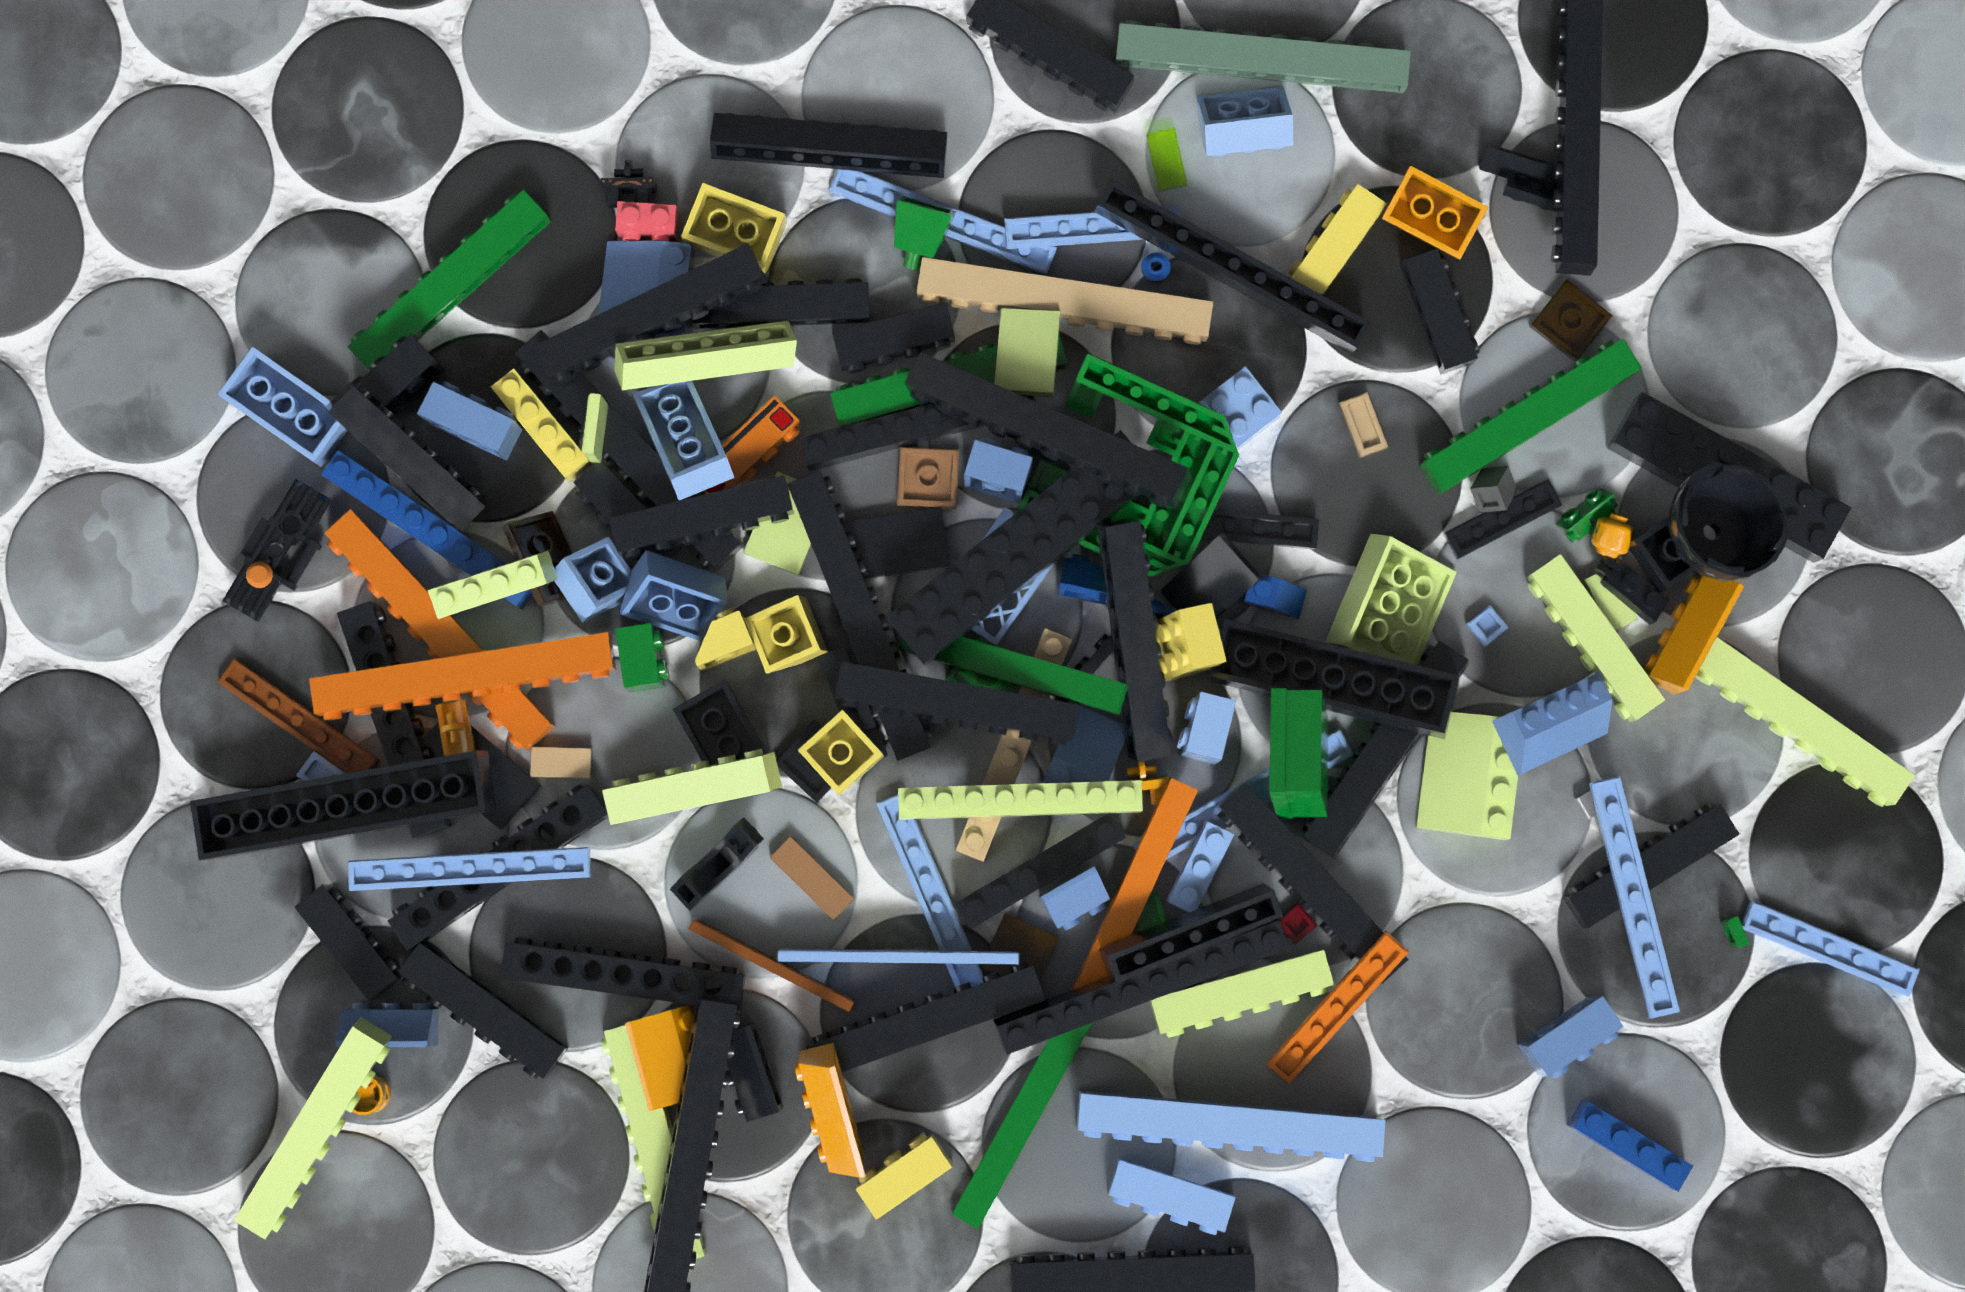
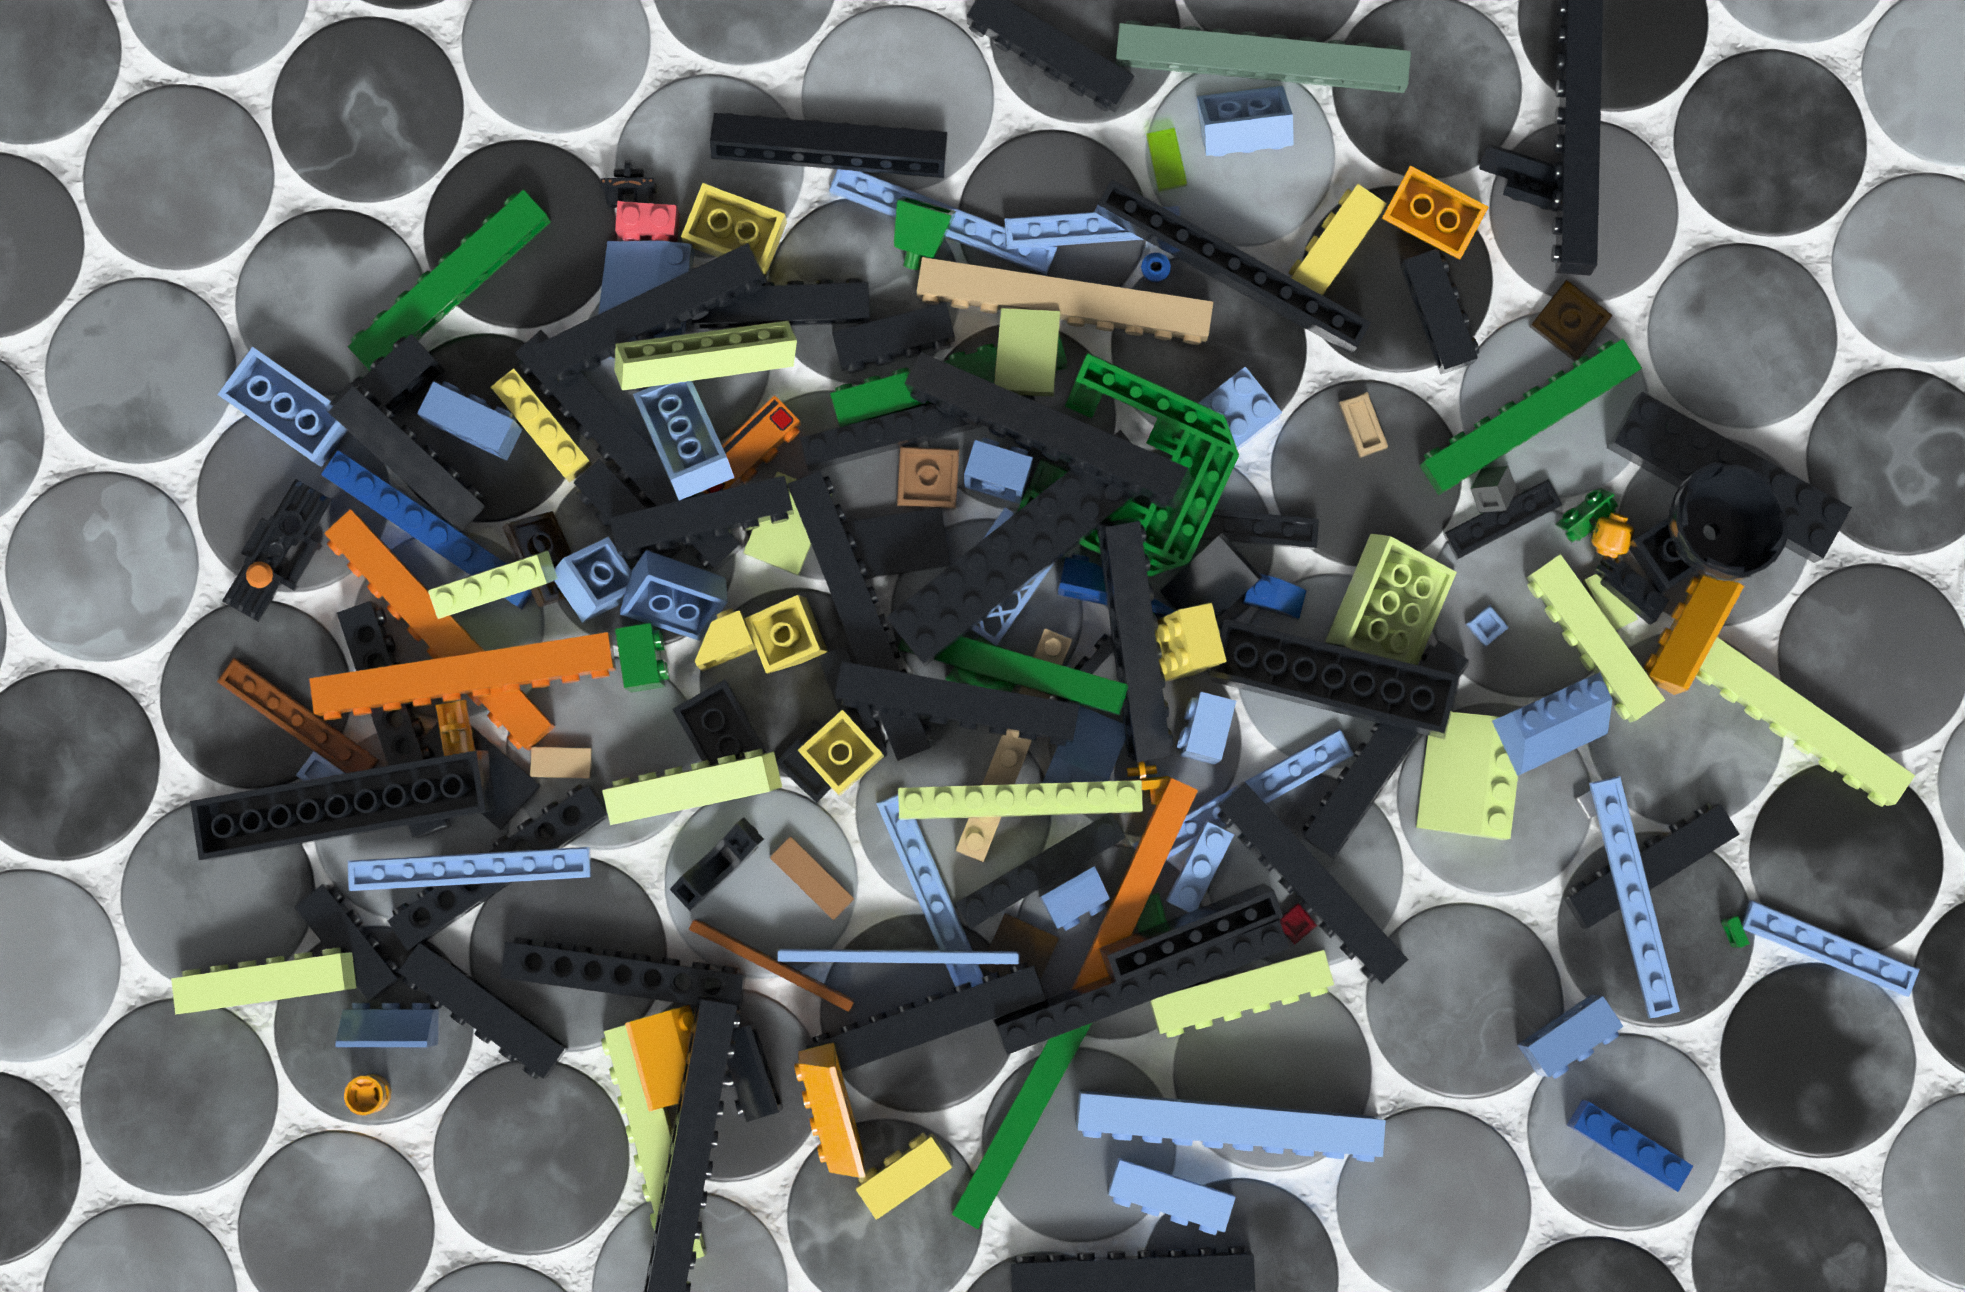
yellowish green brick [234,1017,392,1239] -> none
yellowish green tile [582,393,608,463] -> none
orange tile [1266,931,1409,1084] -> none
green container [1269,688,1328,819] -> none
none -> yellowish green brick [171,948,356,1015]

